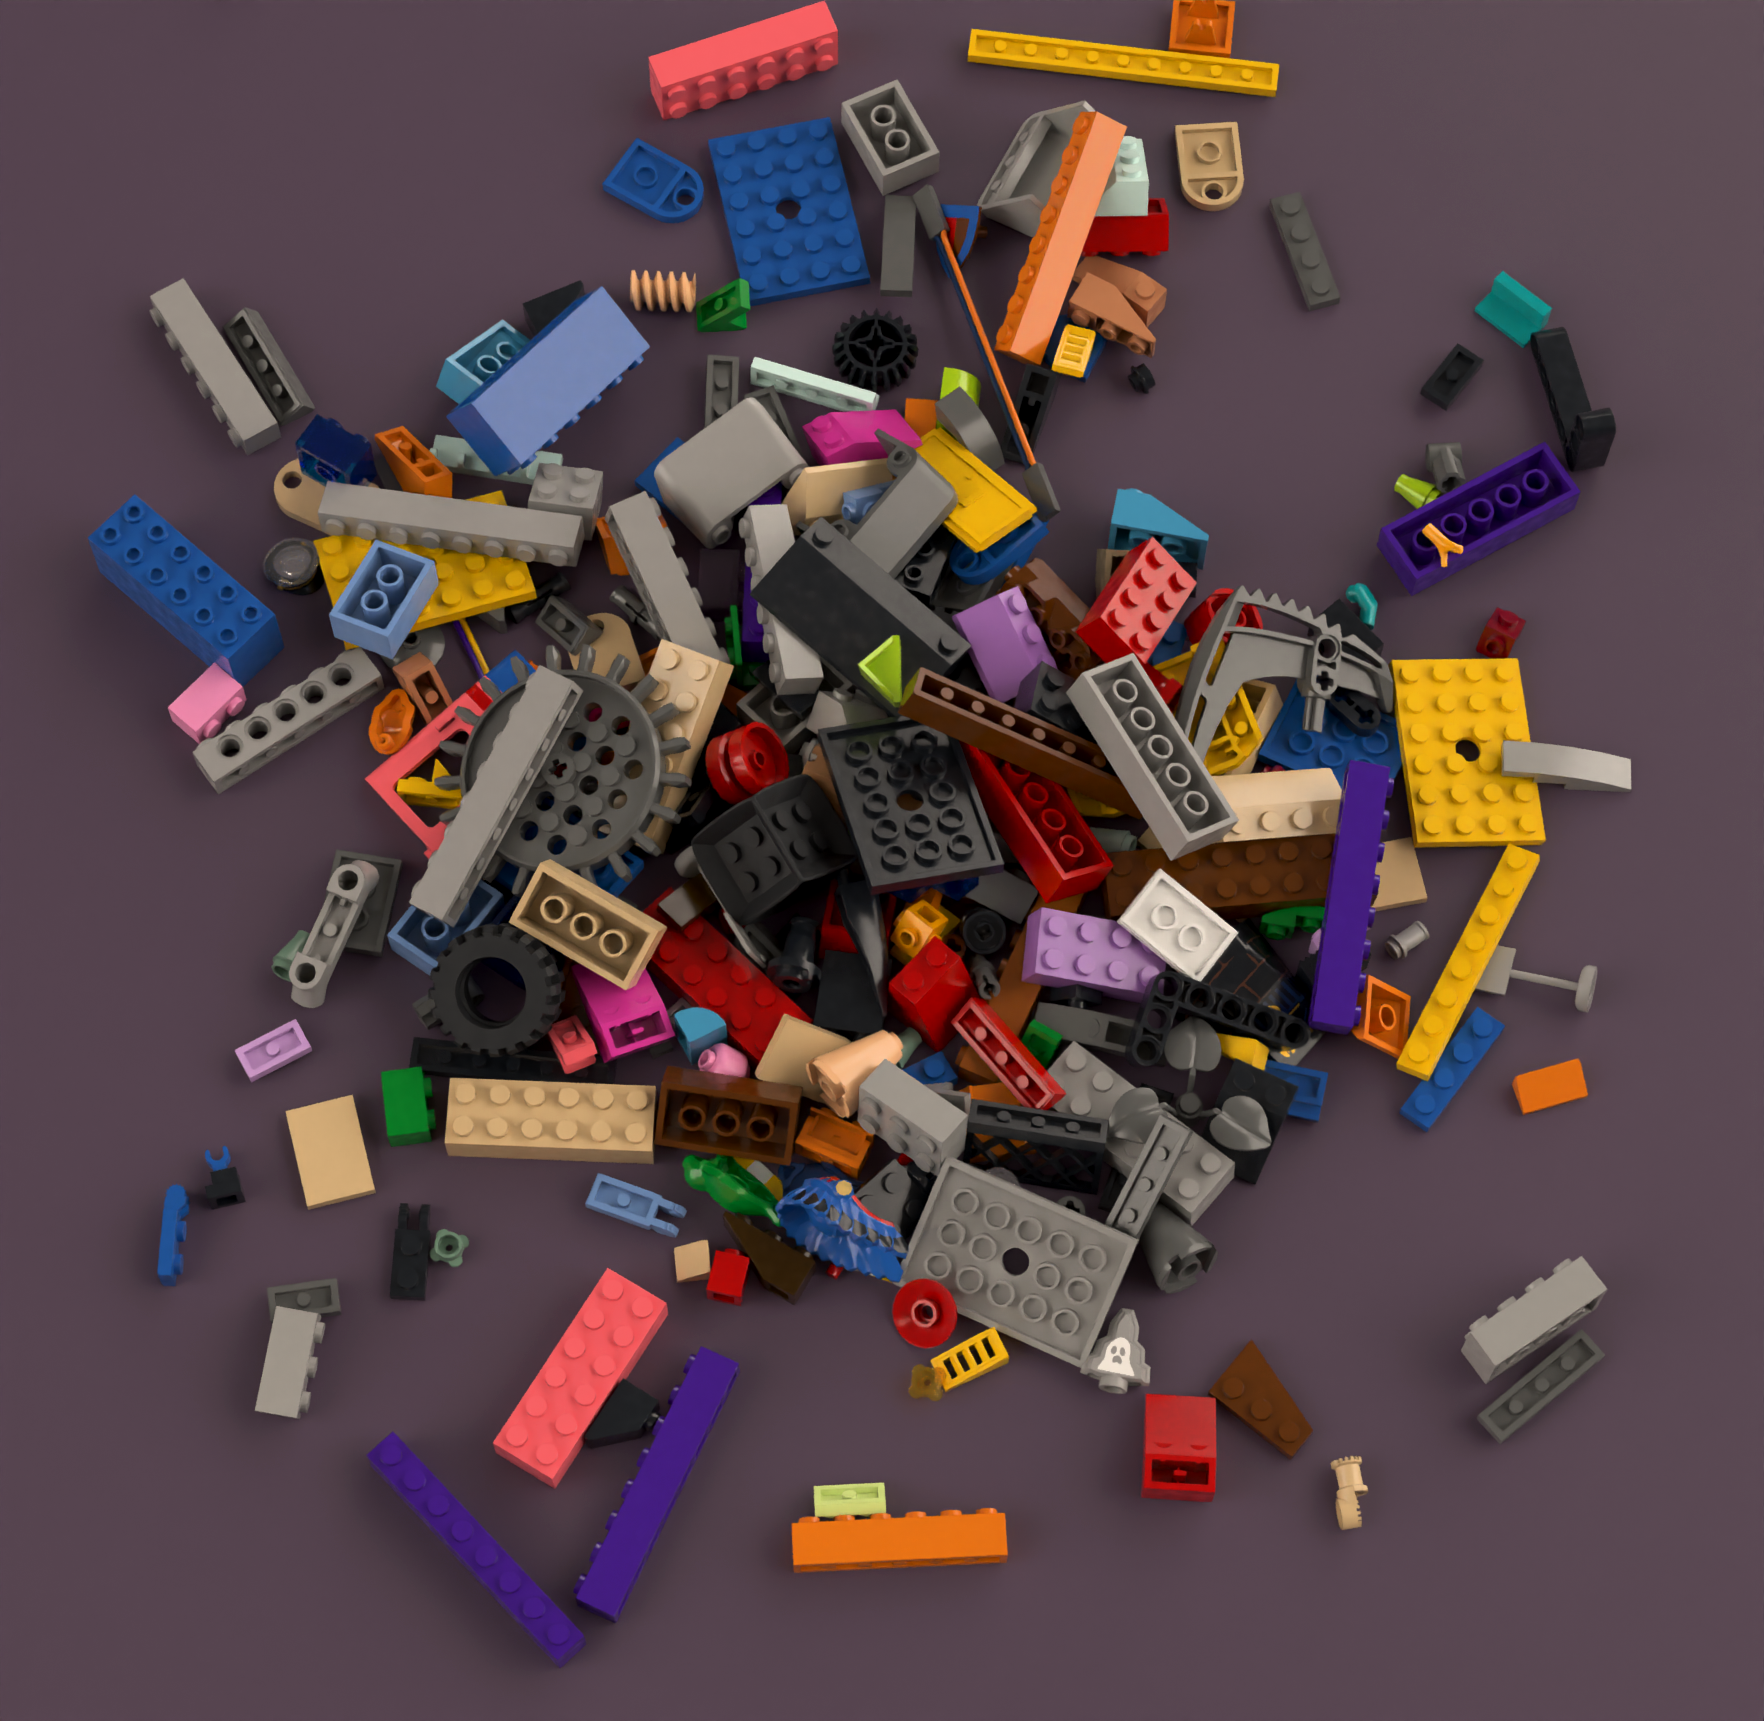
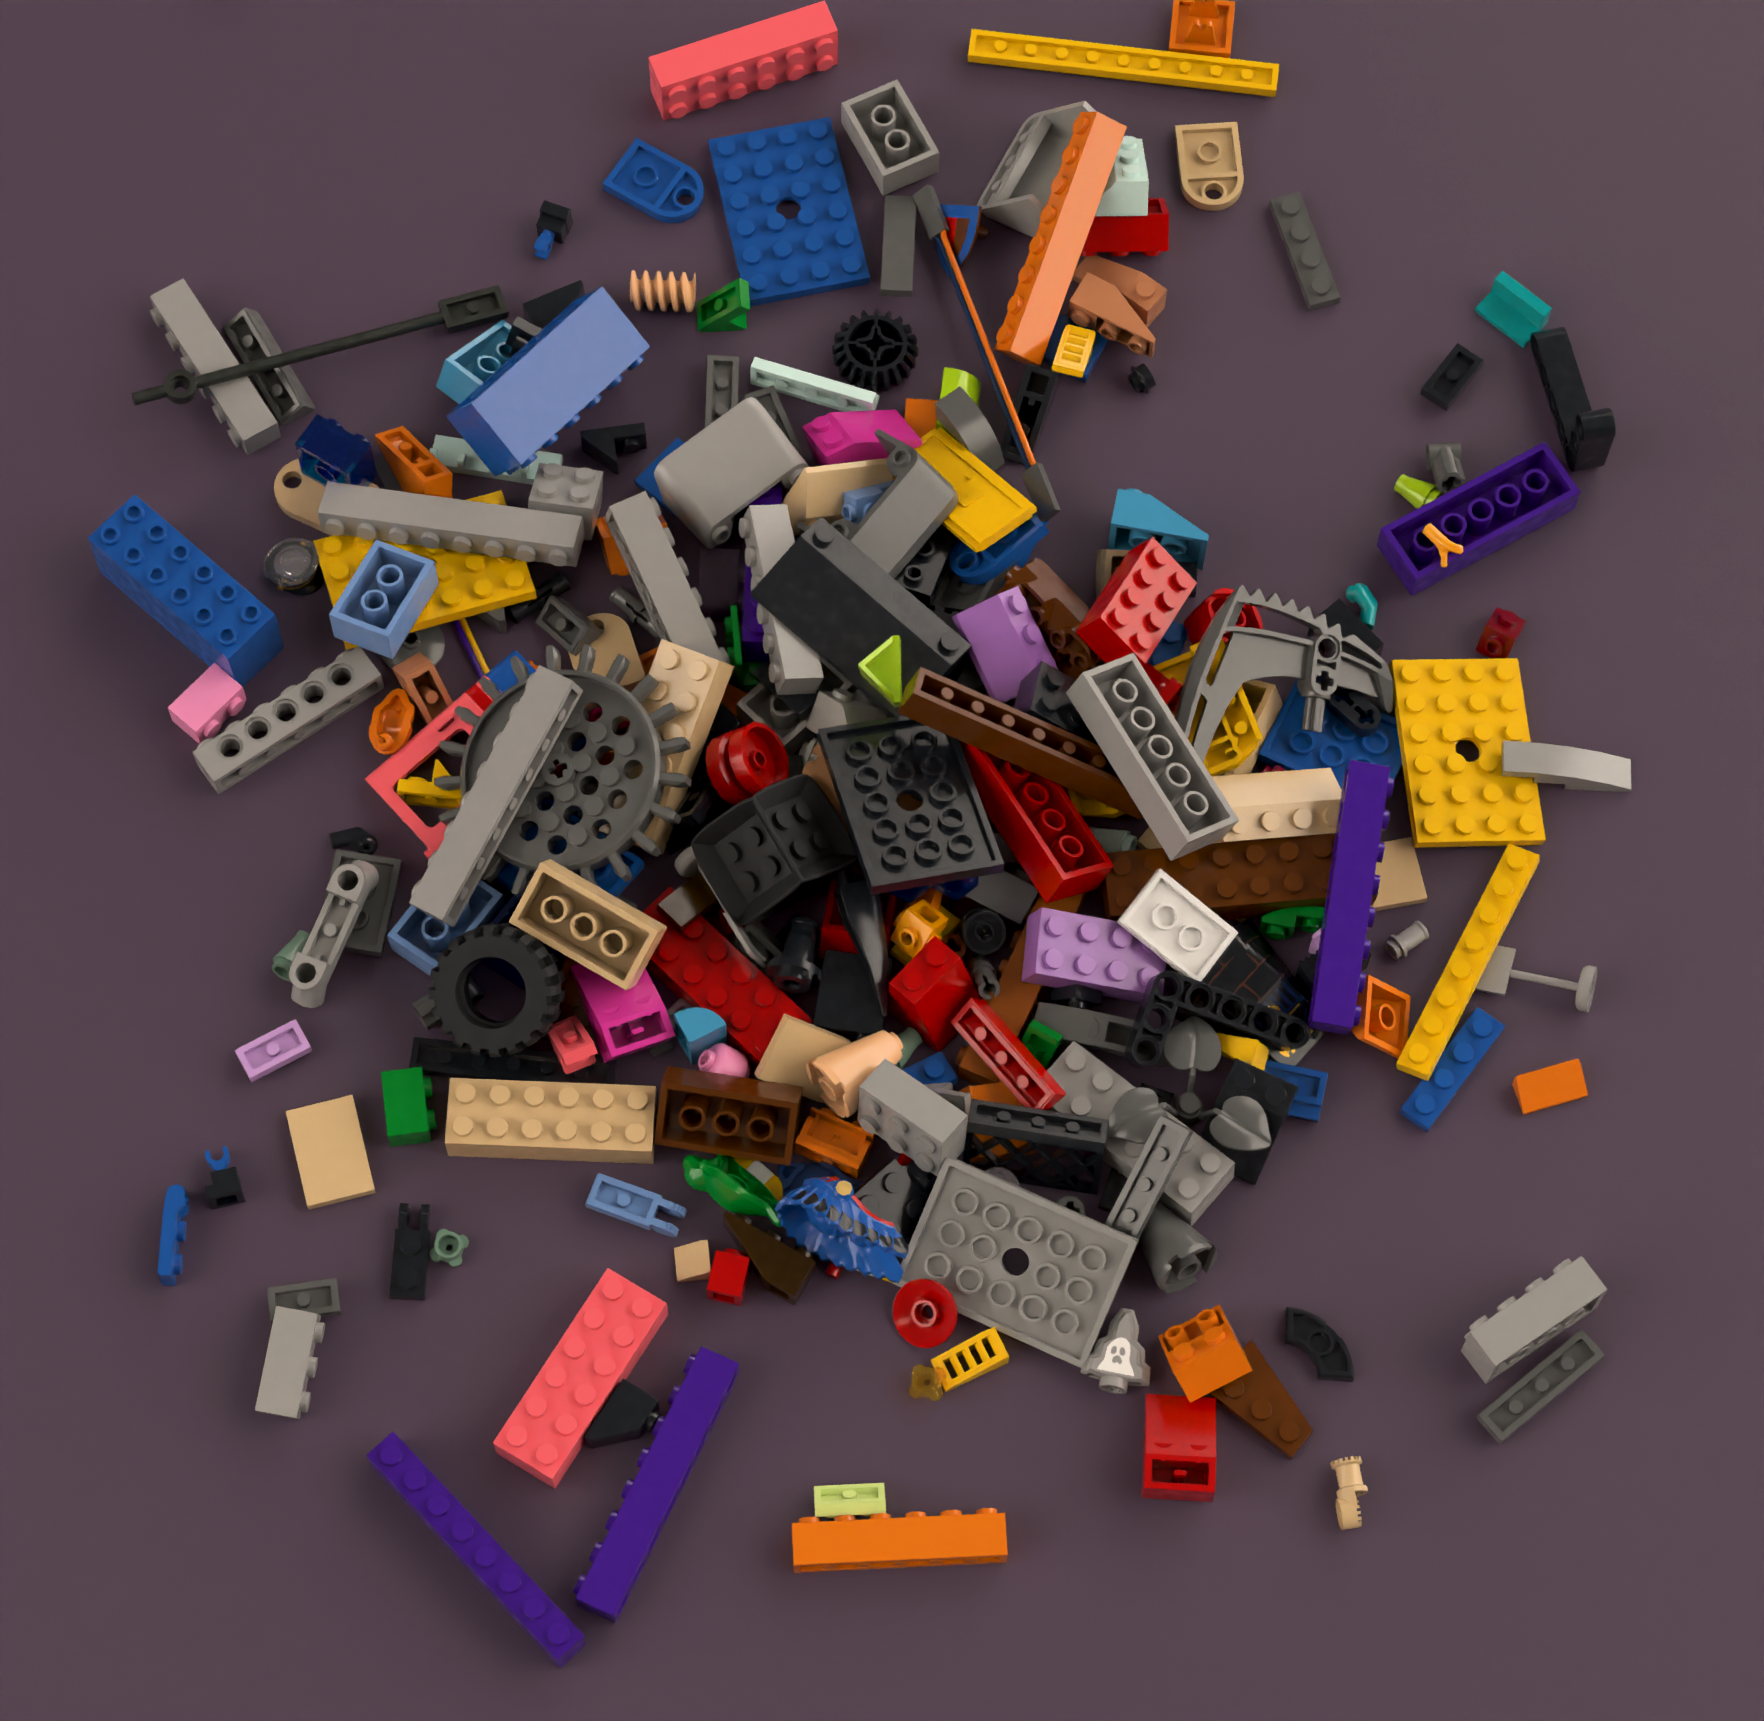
none -> pearl dark grey bar [131,285,509,406]
none -> black arm [329,827,378,855]
none -> black tile [505,316,542,357]
none -> black piece [533,200,573,260]
none -> black slope [580,422,647,474]
none -> orange slope [1158,1304,1253,1403]
none -> black tile [1284,1307,1354,1382]

